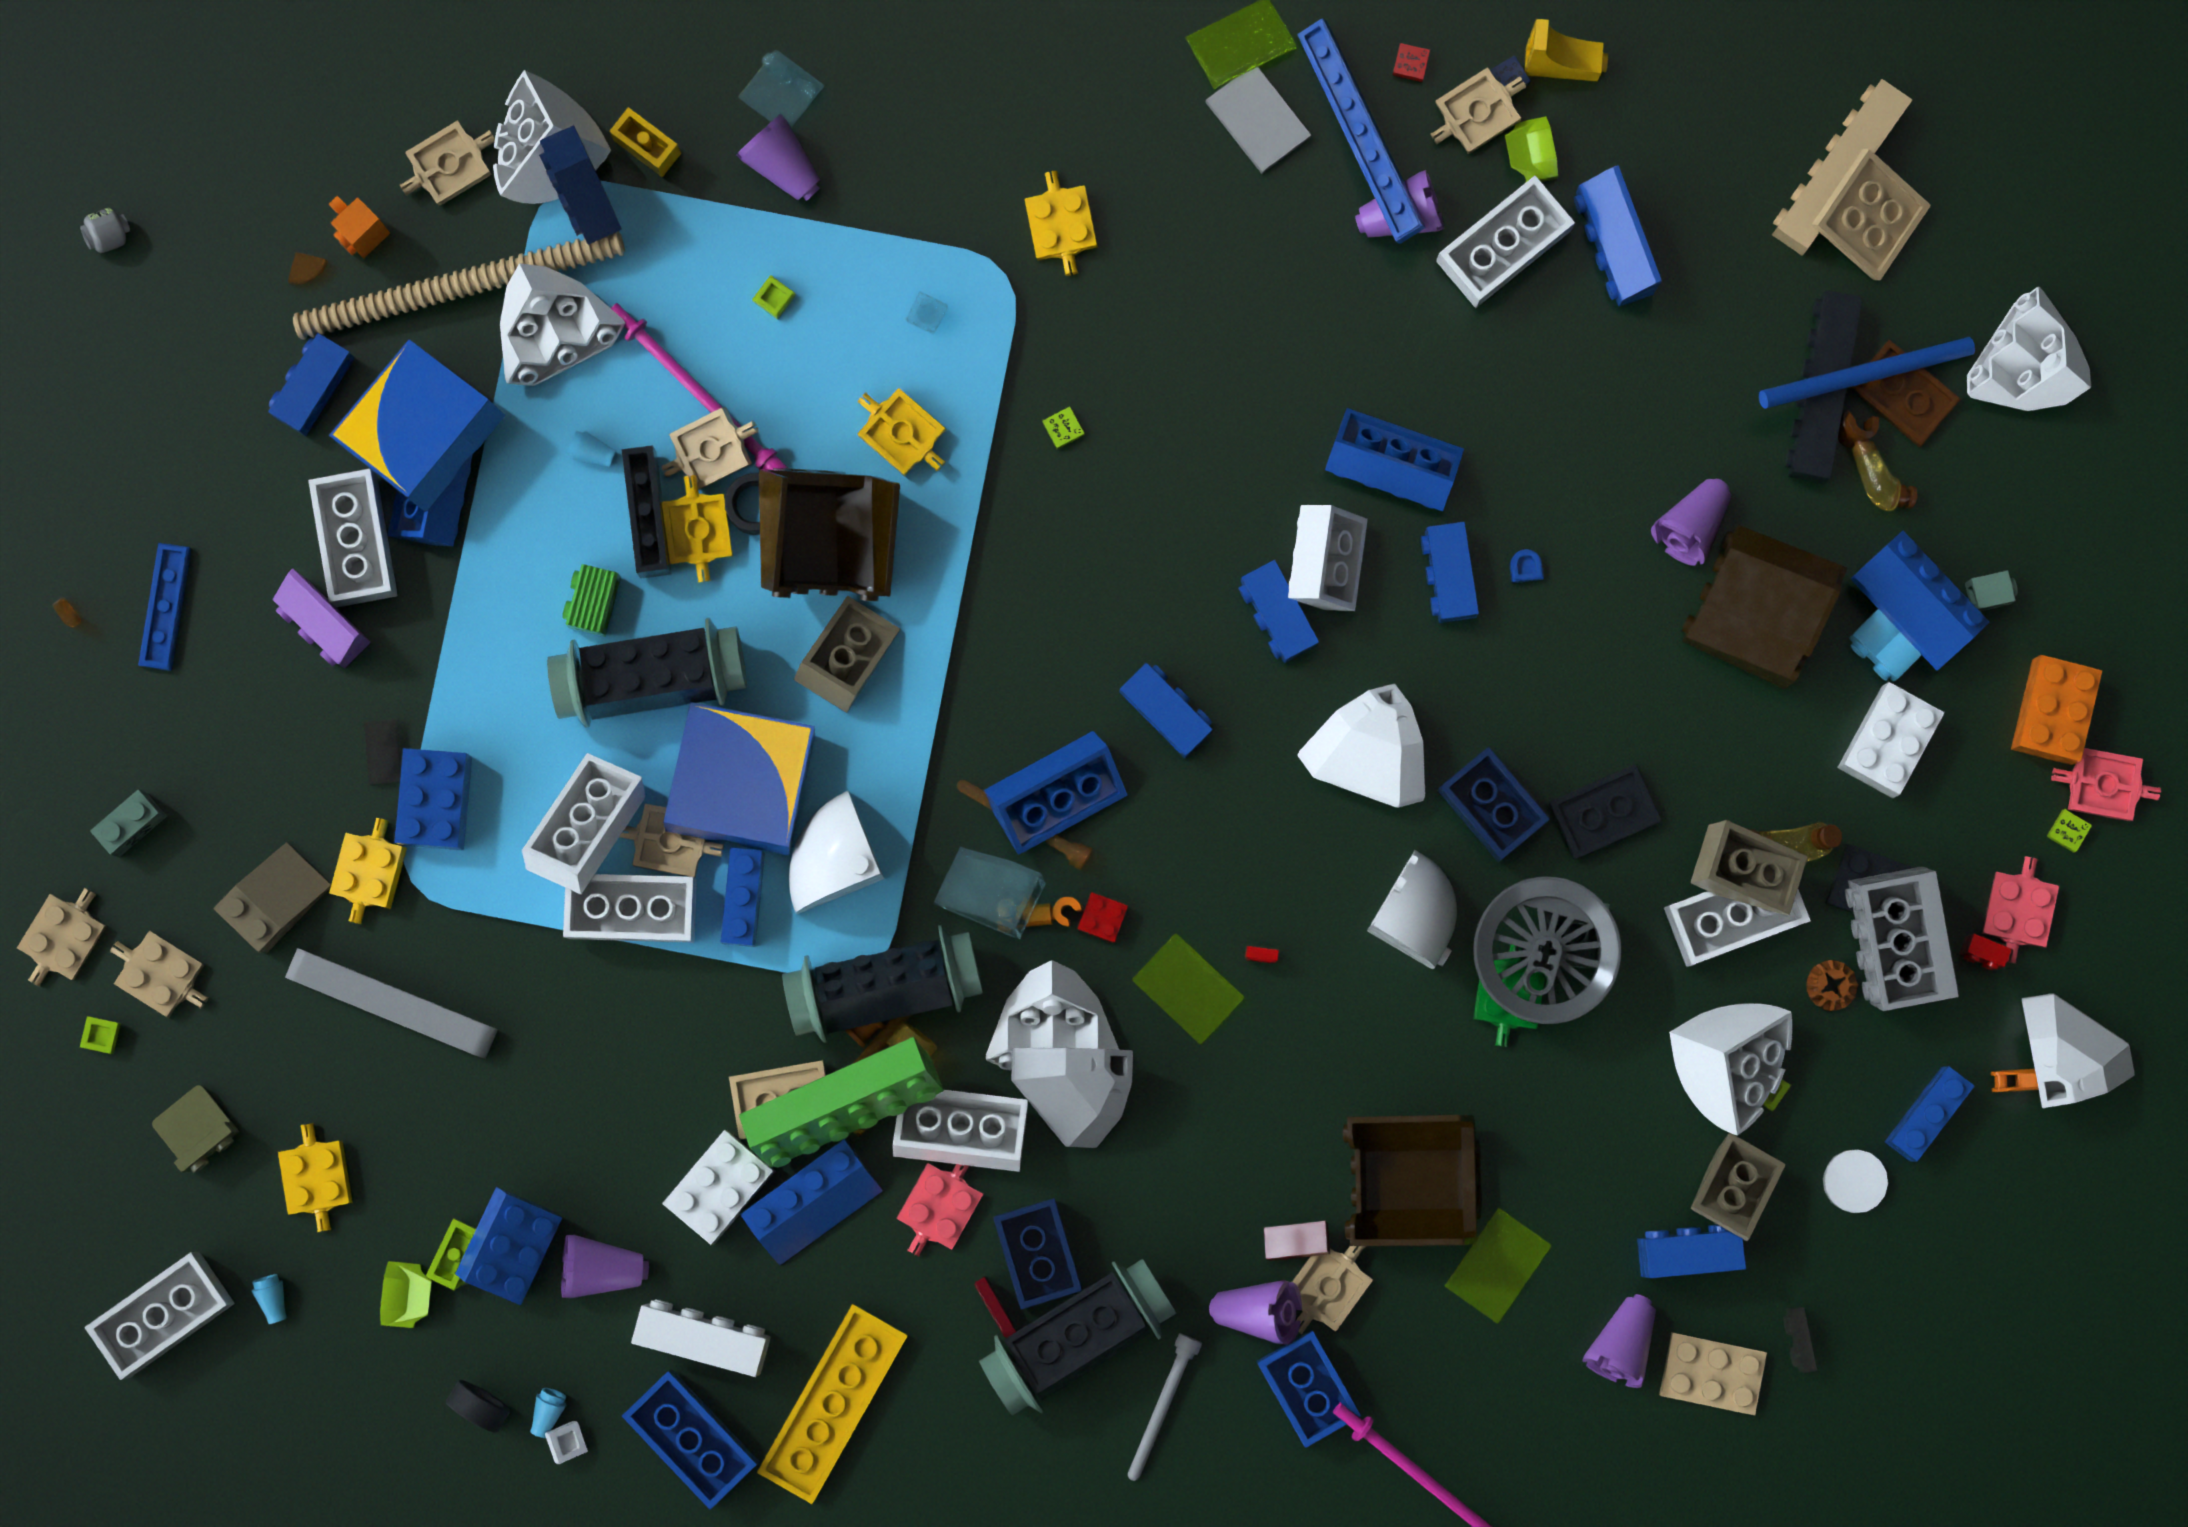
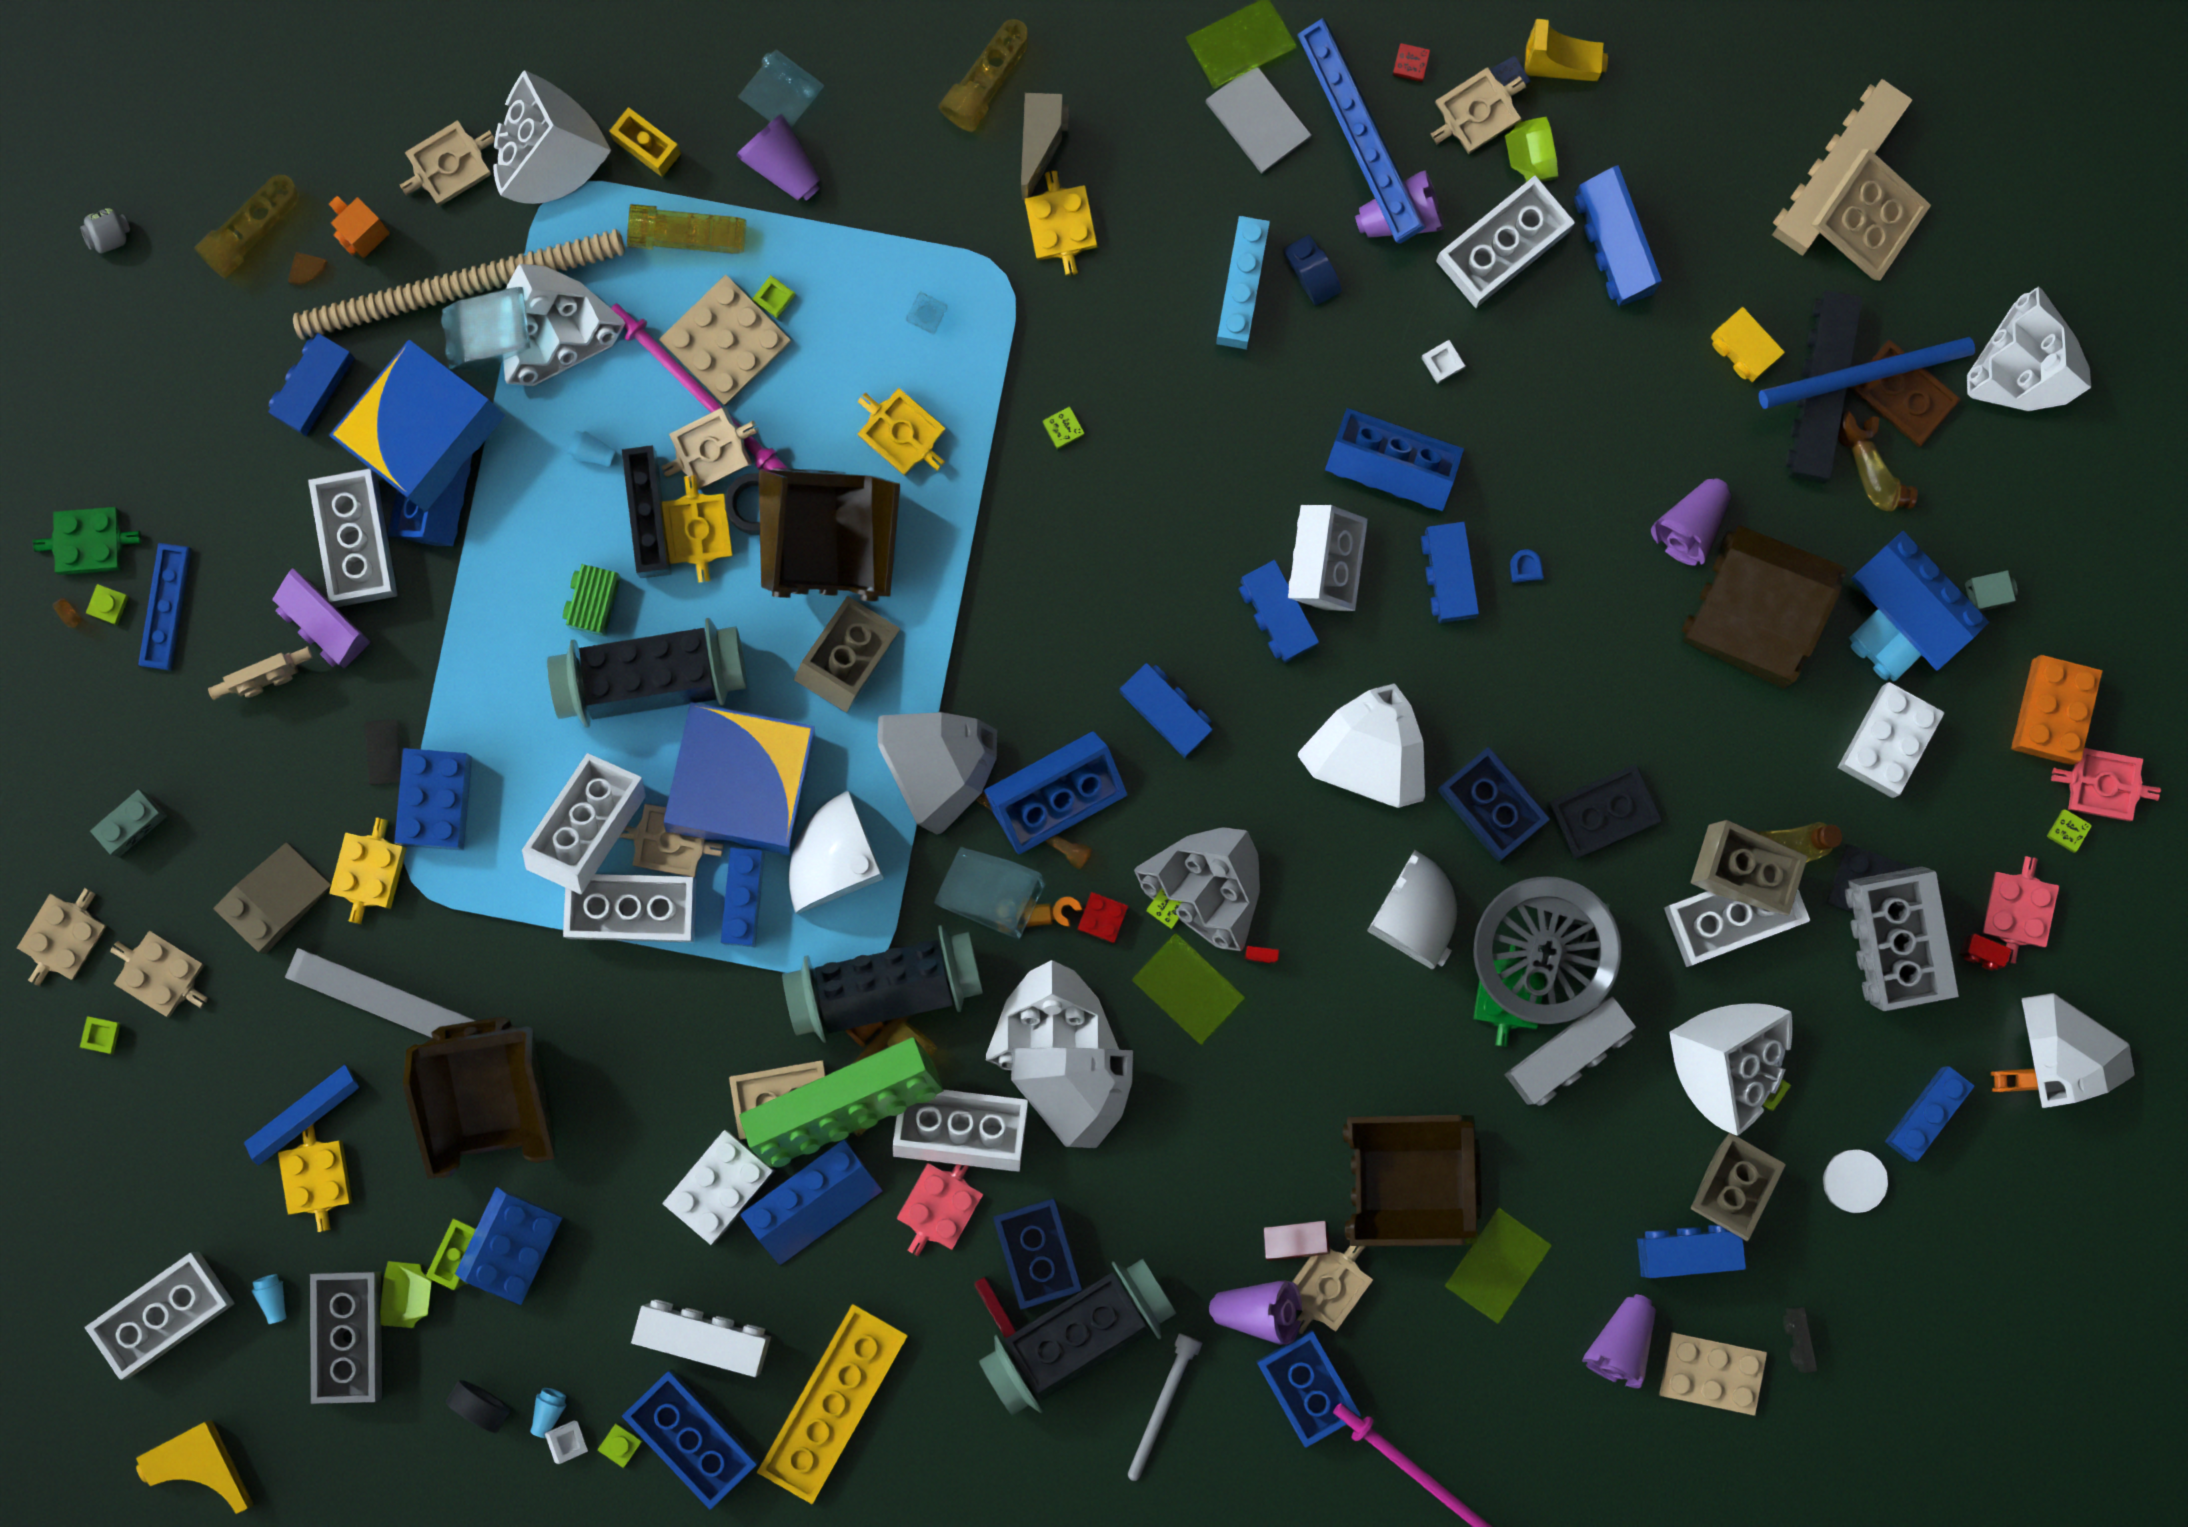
olive bracket [152,1085,240,1173] -> none
dark blue brick [539,125,622,245] -> none
medium lavender cone [561,1235,649,1299] -> none
dark orange gear [1806,960,1858,1011] -> none
none -> green plate [33,507,142,575]
none -> lime plate [86,584,129,626]
none -> yellow arch [136,1420,254,1514]
none -> clear yellow beam [194,174,299,279]
none -> tan plate [208,646,313,700]
none -> blue tile [244,1065,359,1165]
none -> light grey brick [310,1271,382,1404]
none -> dark brown windscreen [403,1016,555,1179]
none -> clear light blue slope [442,286,530,371]
none -> lime plate [598,1423,643,1468]
none -> clear yellow beam [627,204,747,254]
none -> tan plate [659,274,792,406]
none -> light grey brick [877,712,997,835]
none -> clear yellow beam [938,19,1028,132]
none -> dark tan slope [1021,93,1069,200]
none -> light grey brick [1134,827,1260,951]
none -> lime tile [1146,888,1182,929]
none -> medium azure brick [1216,216,1270,350]
none -> dark blue brick [1282,234,1342,306]
none -> white plate [1422,340,1465,384]
none -> light grey brick [1505,997,1636,1106]
none -> yellow brick [1710,307,1785,383]

